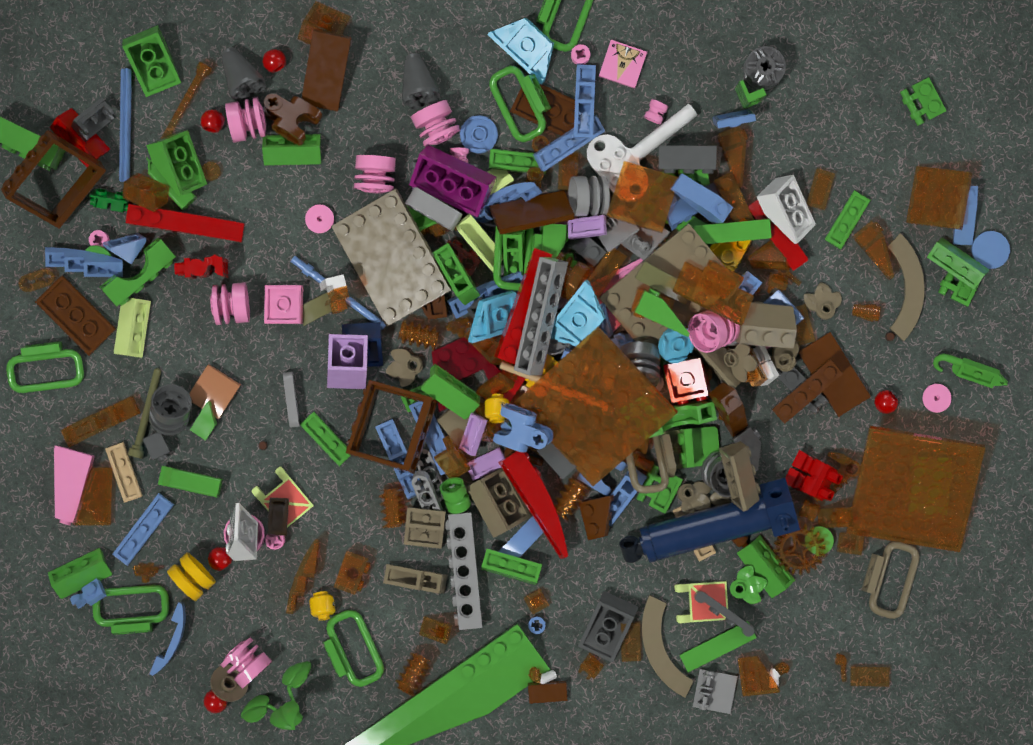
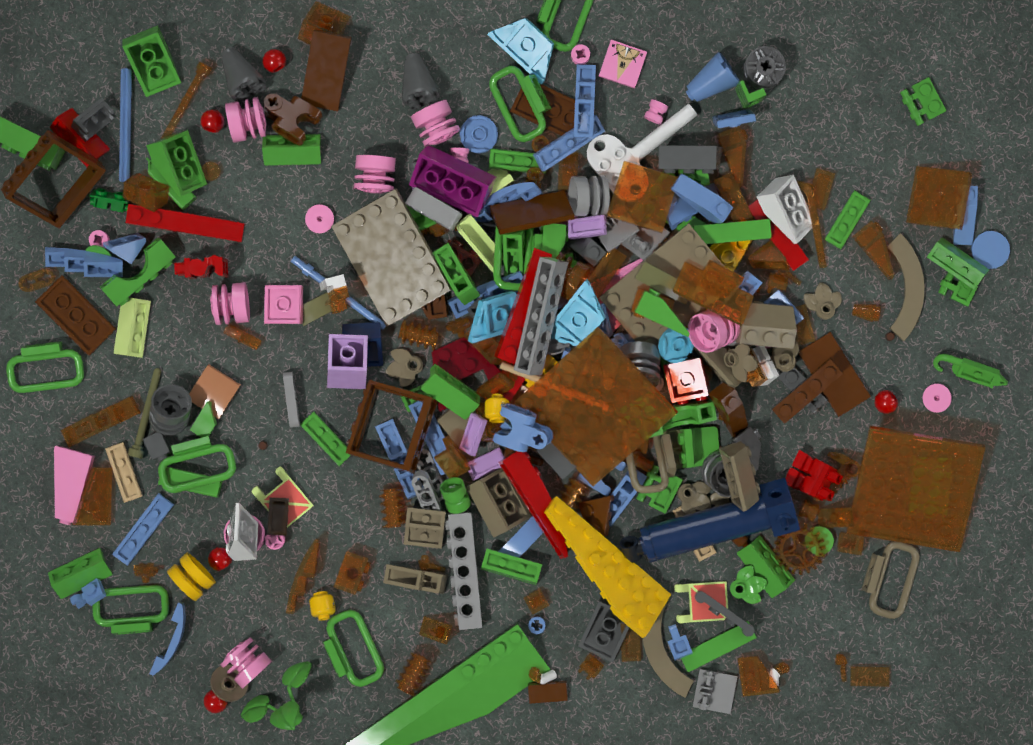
none -> bright green bar [158,436,236,493]
none -> clear orange axle [223,323,261,350]
none -> clear orange hand [418,555,445,572]
none -> yellow wing [544,496,671,638]
none -> medium blue plate [668,624,693,660]
none -> medium blue cone [686,52,740,102]
none -> clear orange piece [796,180,827,268]

